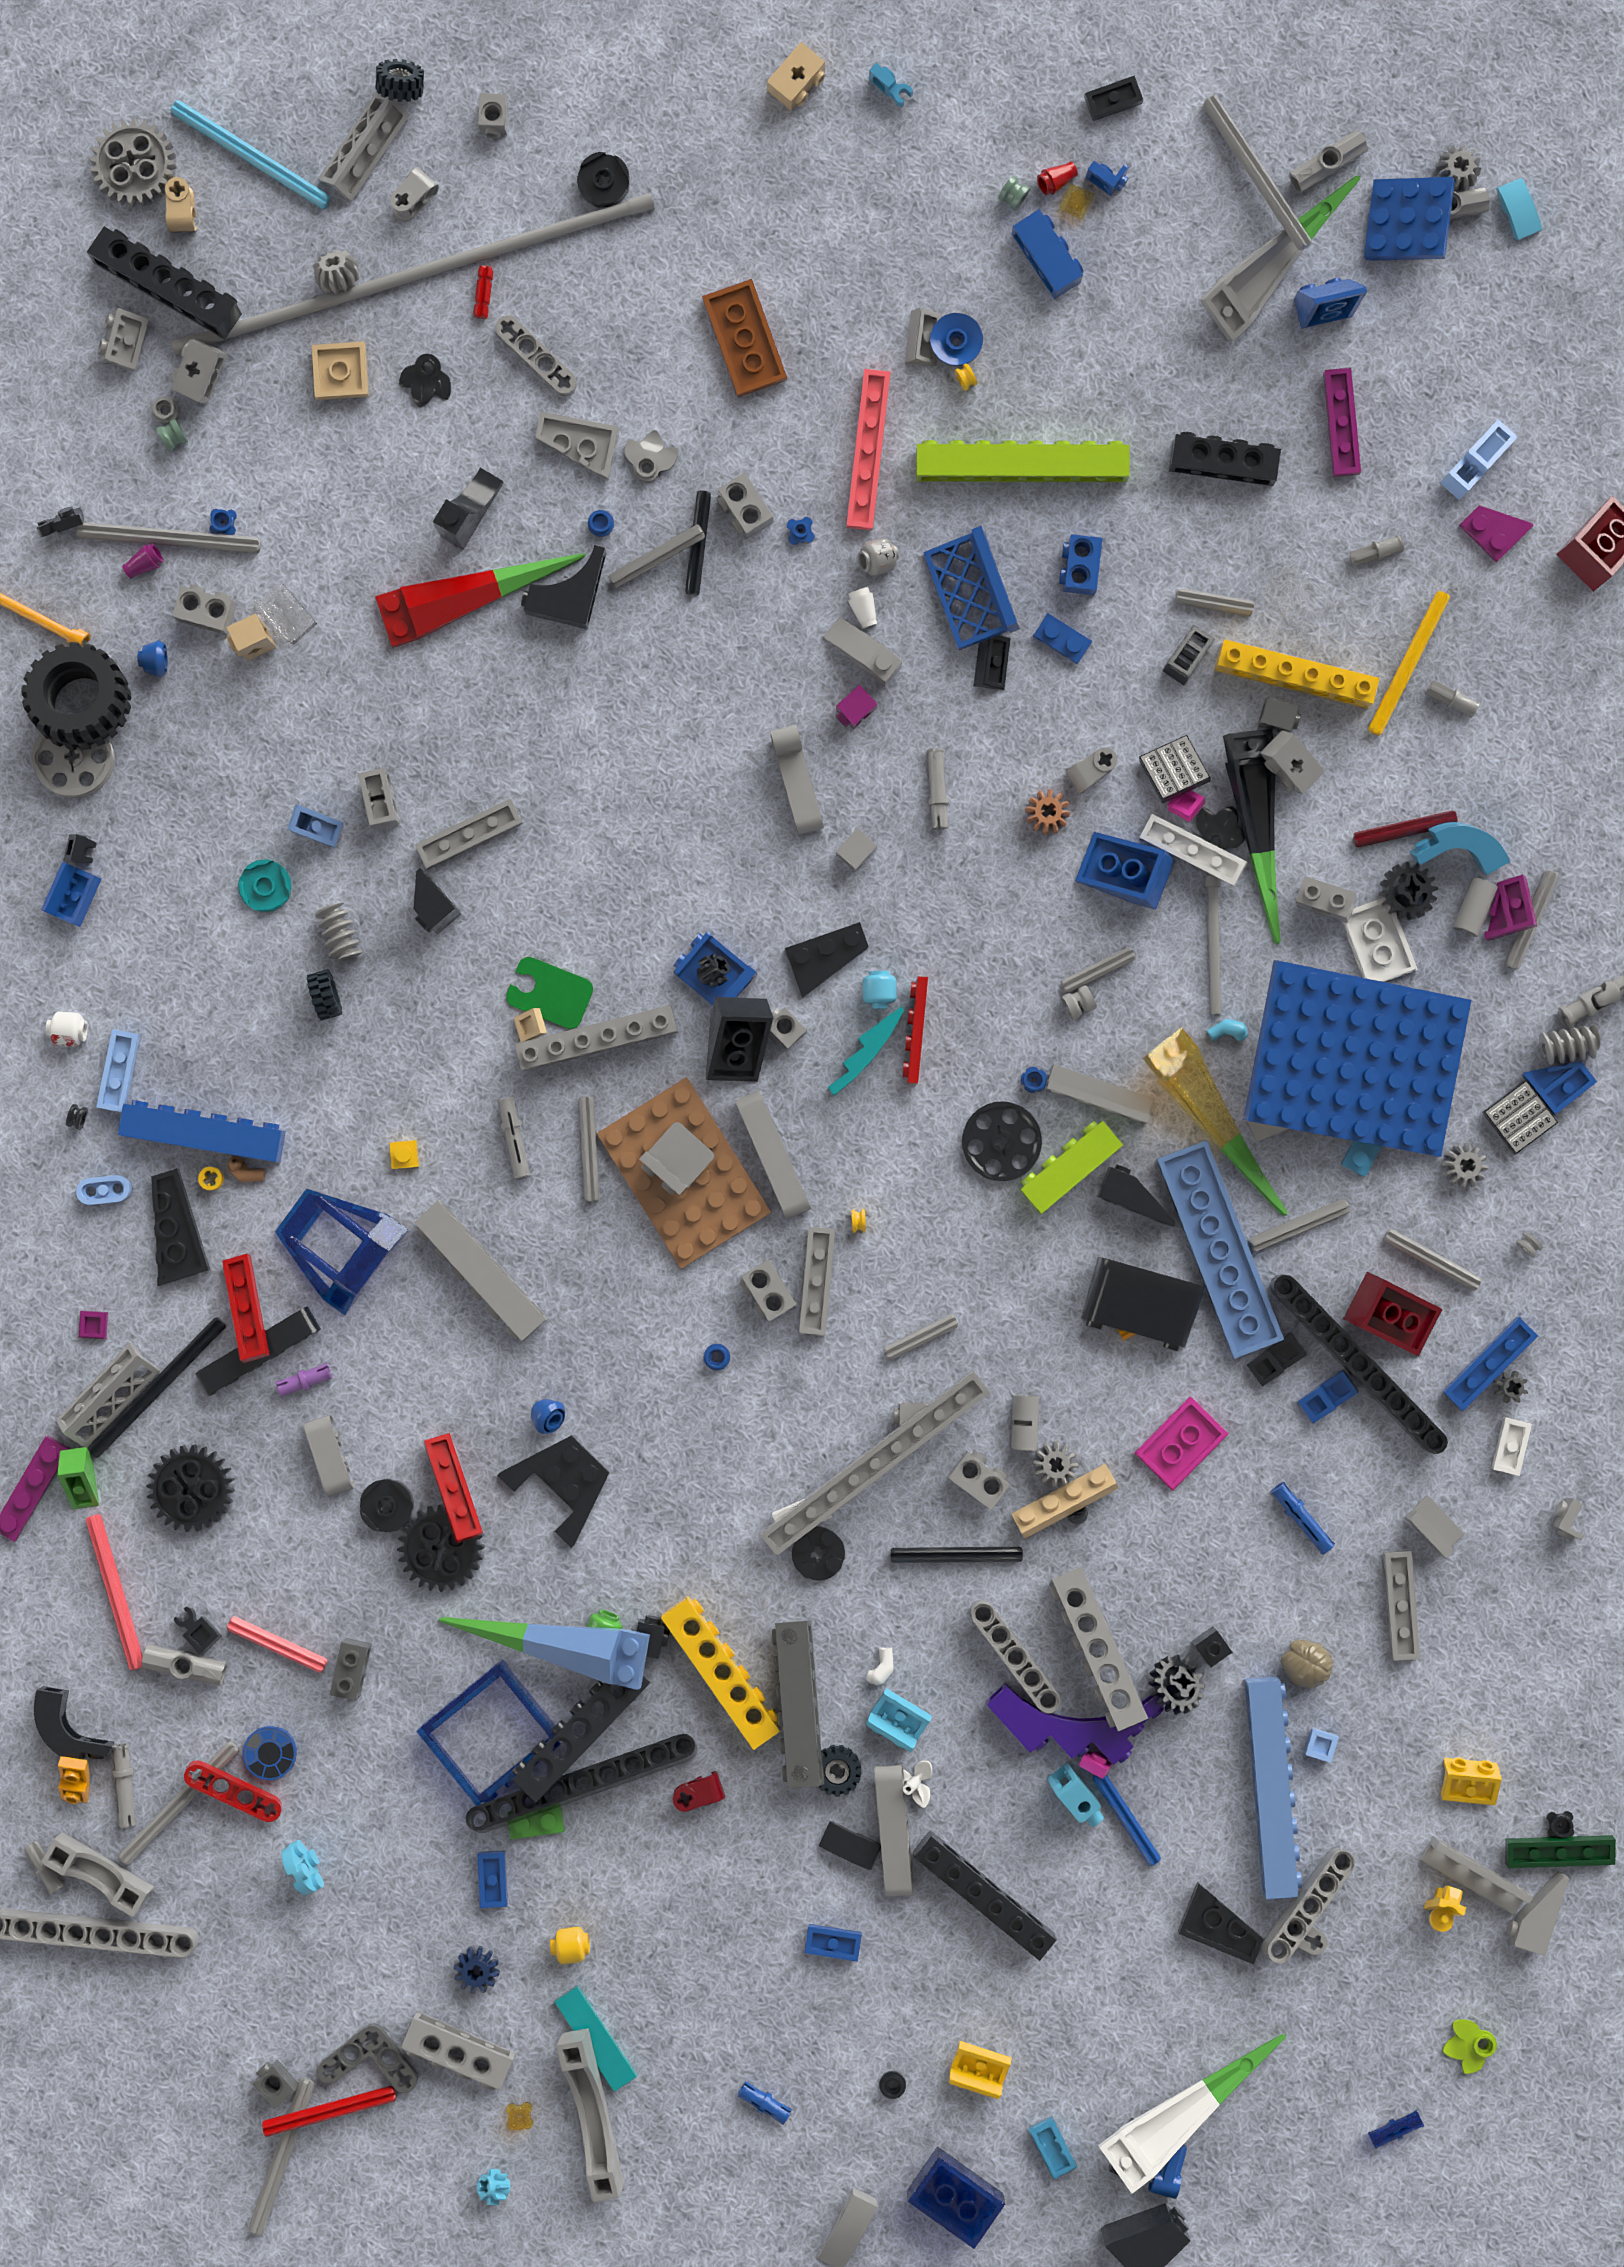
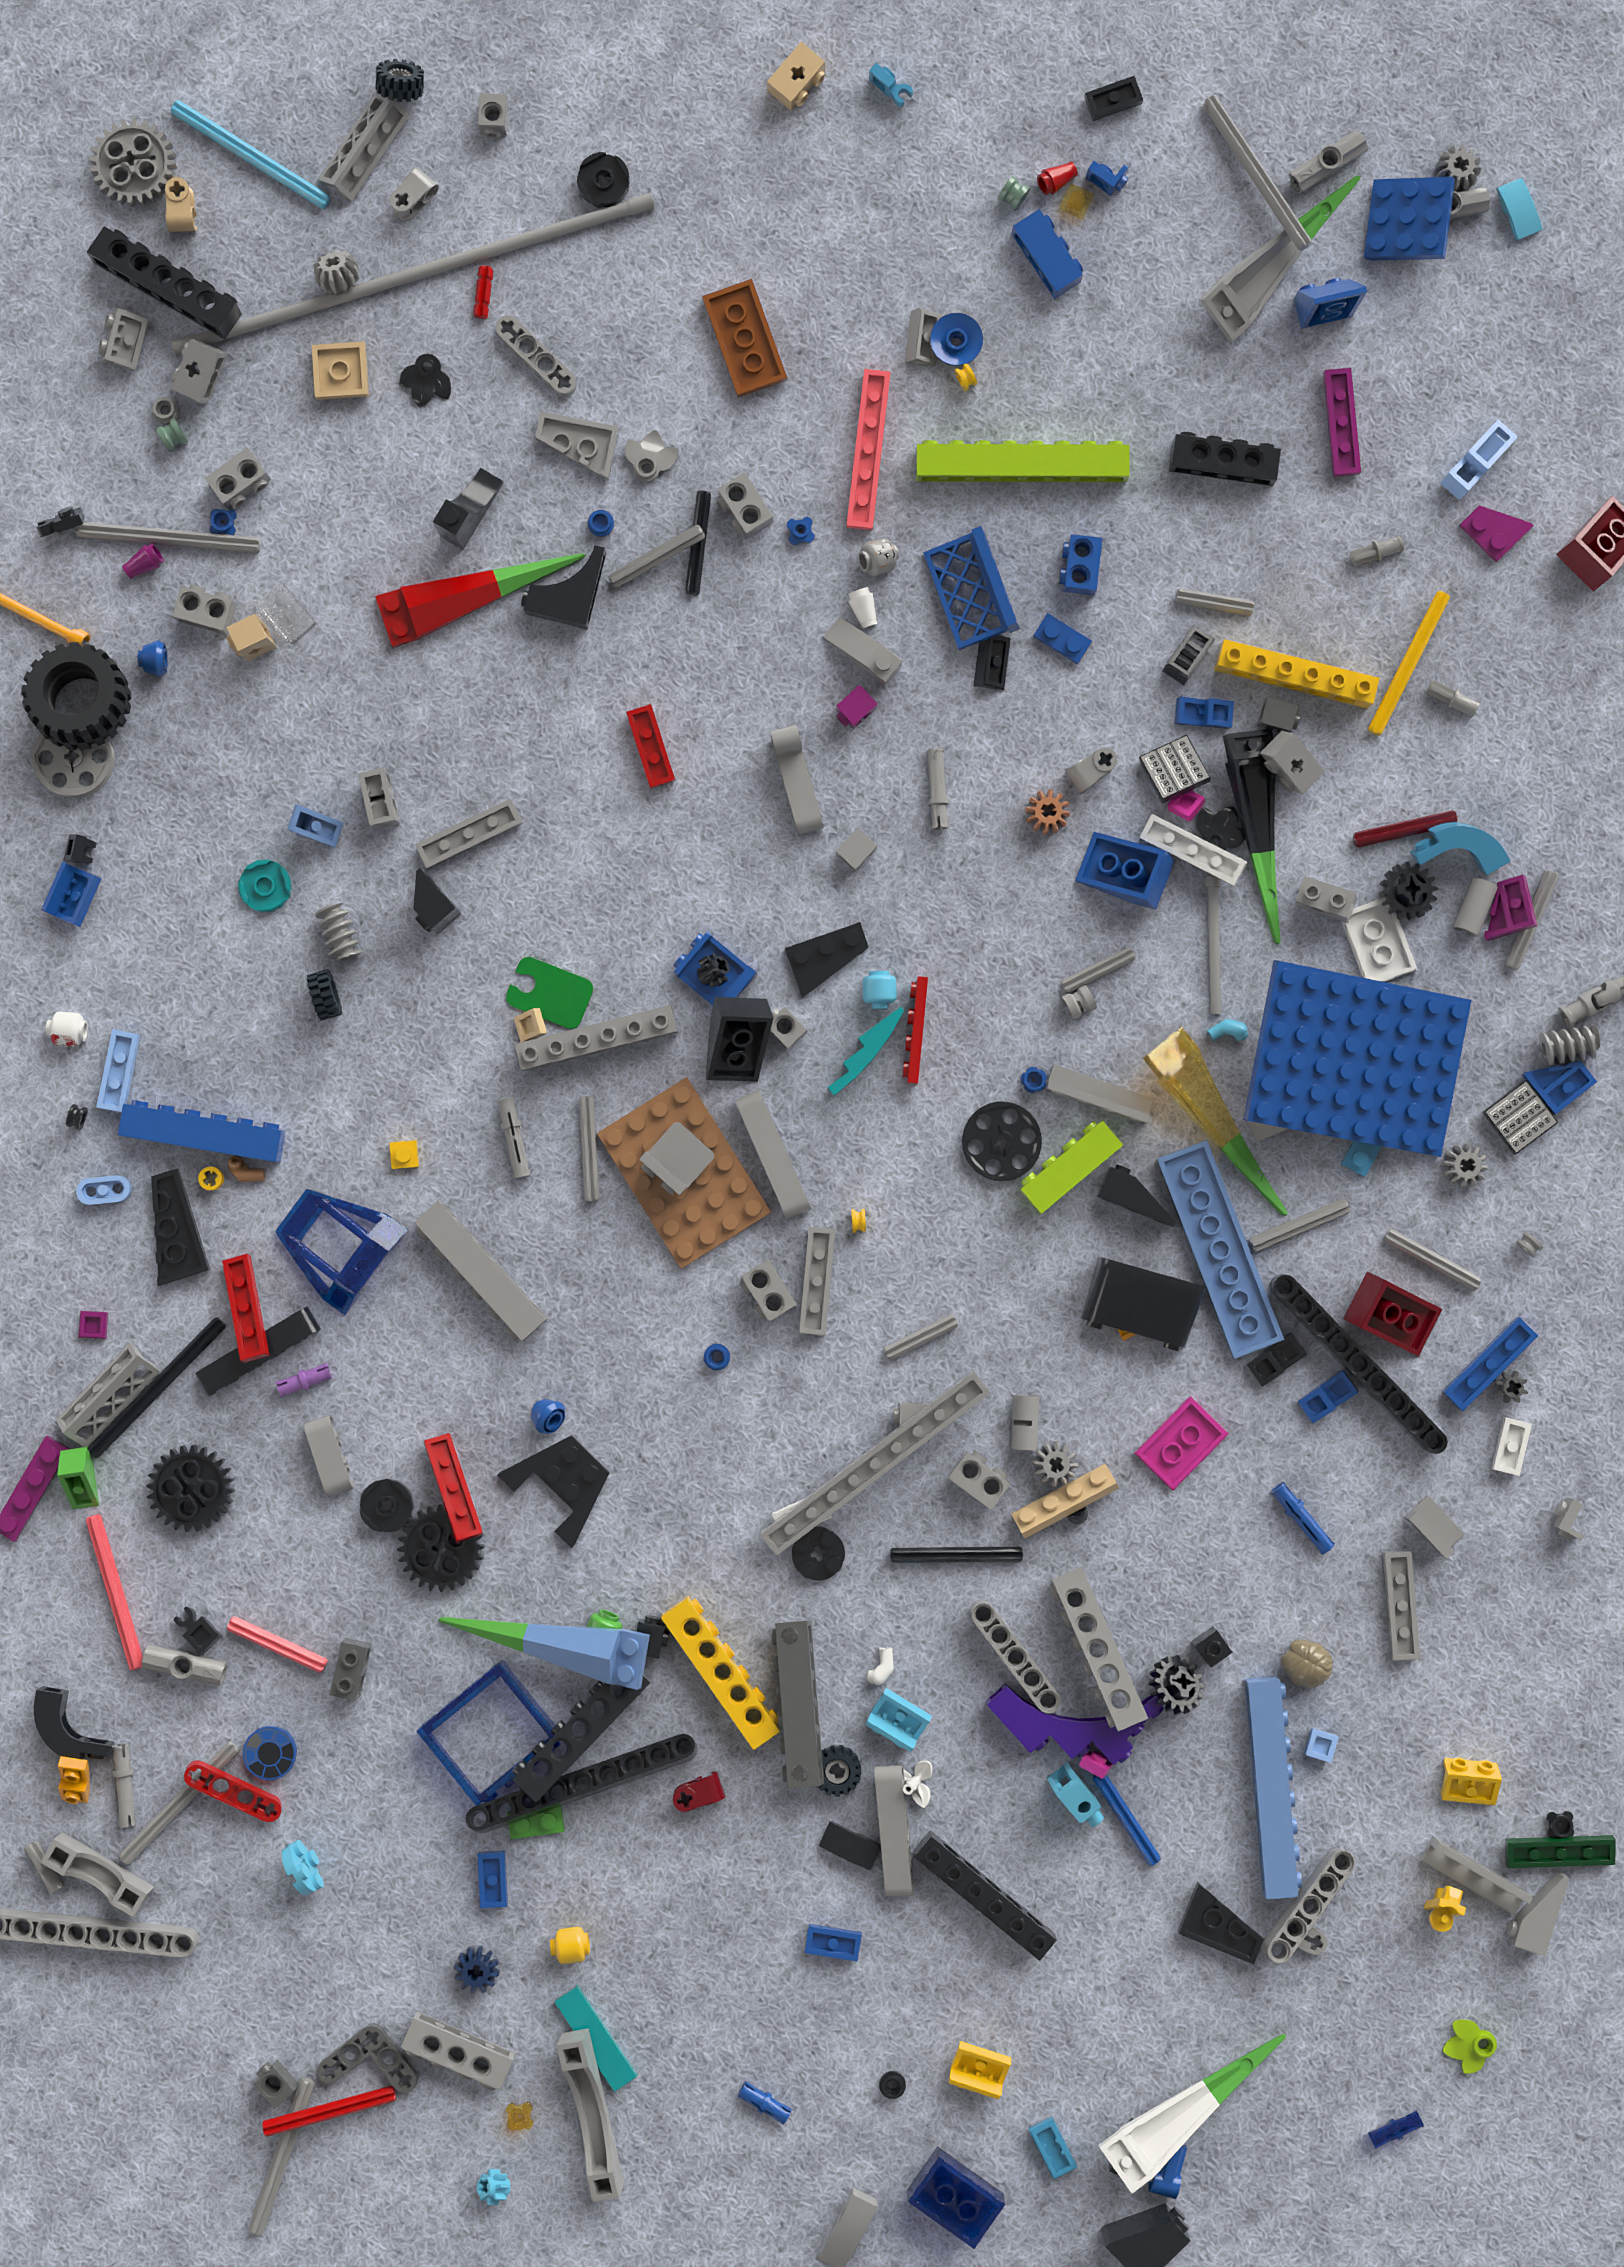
none -> light grey brick [205,447,270,510]
none -> red plate [626,704,676,789]
none -> blue slope [1175,696,1234,728]

